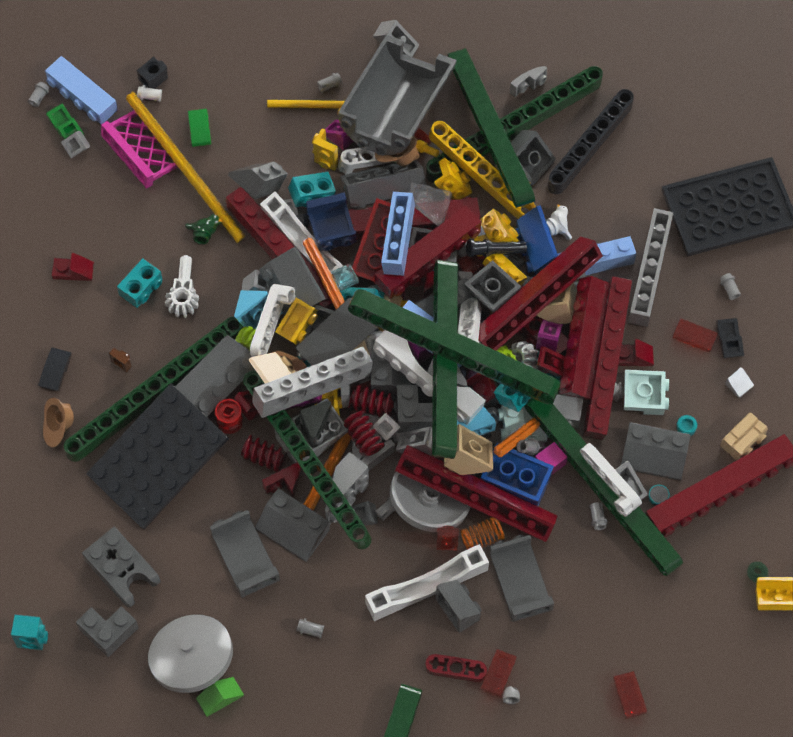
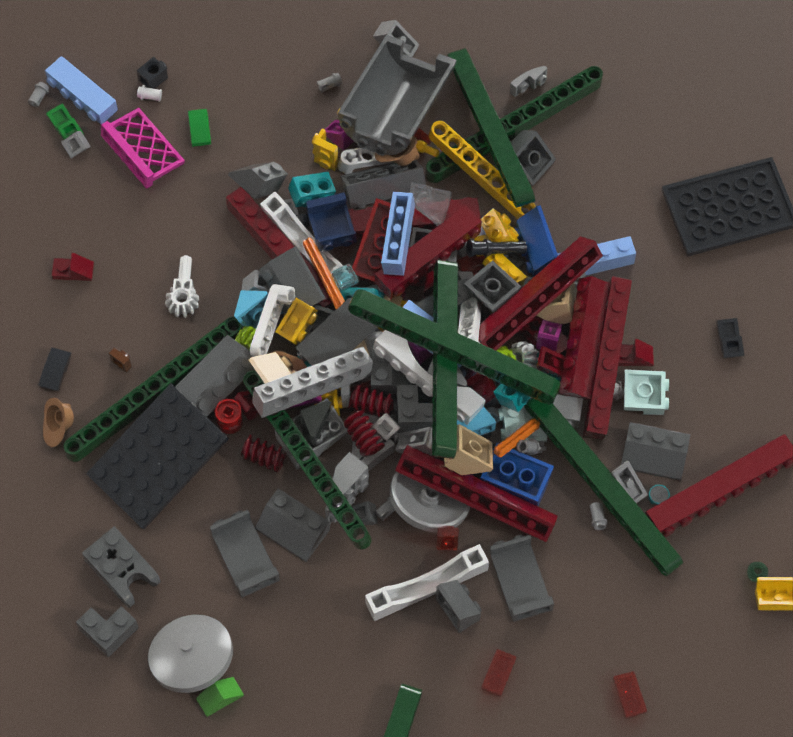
teal brick [11,615,48,650] -> none
teal brick [117,258,163,308] -> none
yellow axle [126,92,245,243] -> none
dark green animal [185,214,222,245] -> none
dark red slope [262,462,301,498] -> none
yellow bar [267,100,345,108] -> none
light grey pin [296,618,325,639] -> none
orange axle [303,433,352,510] -> none
dark red beam [426,654,487,682] -> none
yellow bracket [434,158,472,200] -> none
orange piece [460,517,504,550] -> none
light grey hinge [503,686,520,704] -> none
dark pink brick [535,442,567,475] -> none
white animal [546,204,572,240] -> none
black beam [548,89,634,194] -> none
white beam [580,443,642,517] -> none
light grey brick [628,208,673,327] -> none
clear red tile [673,318,718,352] -> none
teal tile [676,415,698,436] -> none
light grey pin [720,273,741,300] -> none
tan brick [720,412,768,461] -> none
slope [725,367,754,398] -> none

